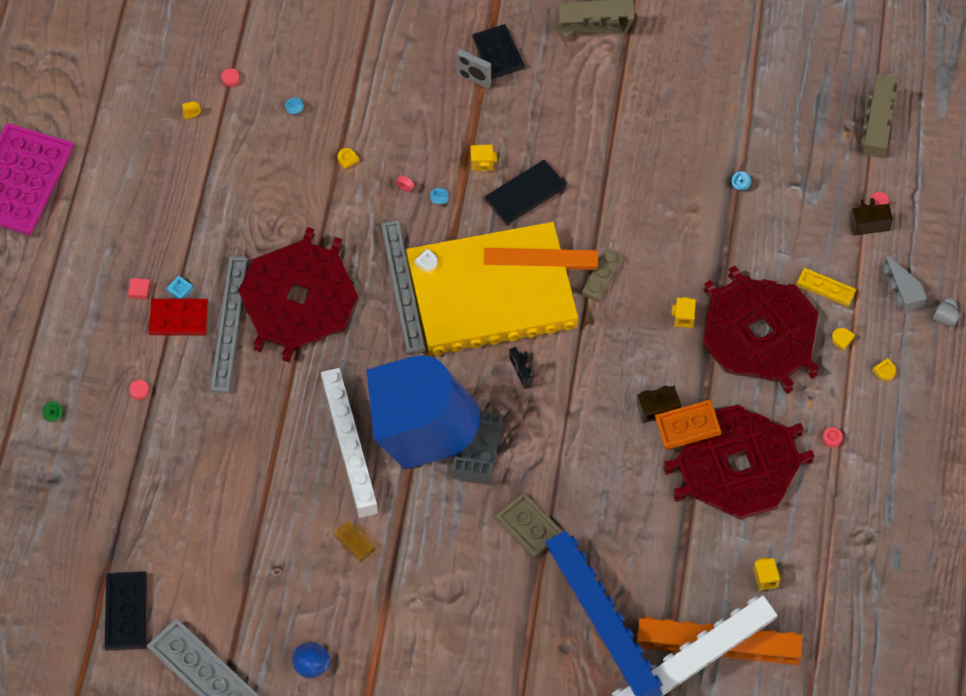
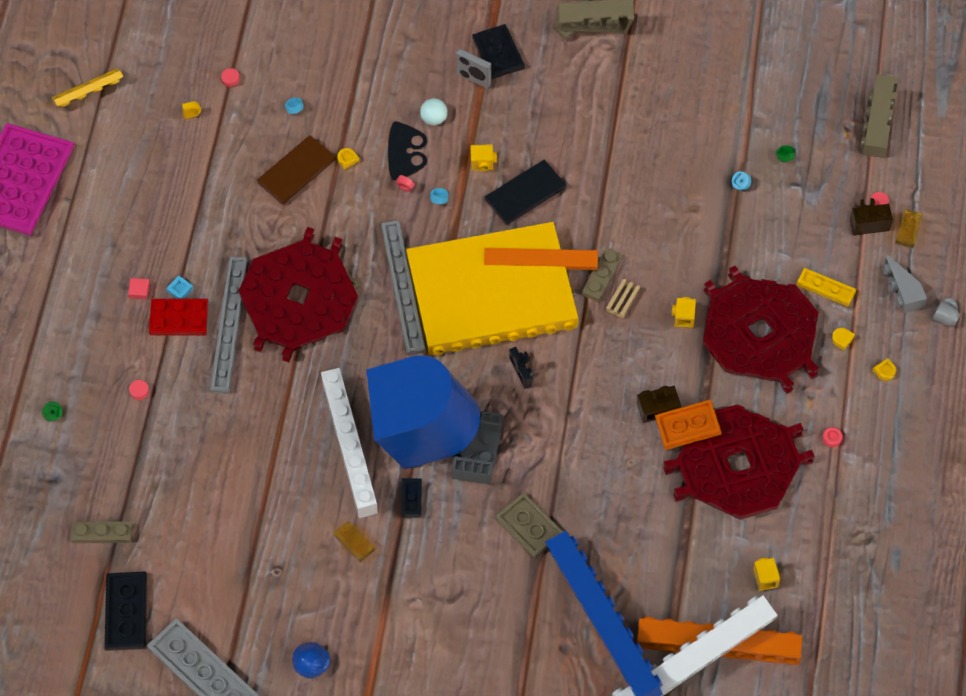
white tile [414,249,437,272] -> none
none -> yellow plate [51,68,123,107]
none -> dark tan plate [71,522,133,543]
none -> reddish brown tile [257,135,336,205]
none -> black piece [388,121,427,181]
none -> black plate [401,478,422,518]
none -> light aqua hair [420,98,447,126]
none -> tan tile [606,279,640,319]
none -> green tile [776,145,795,162]
none -> clear yellow plate [895,209,922,248]

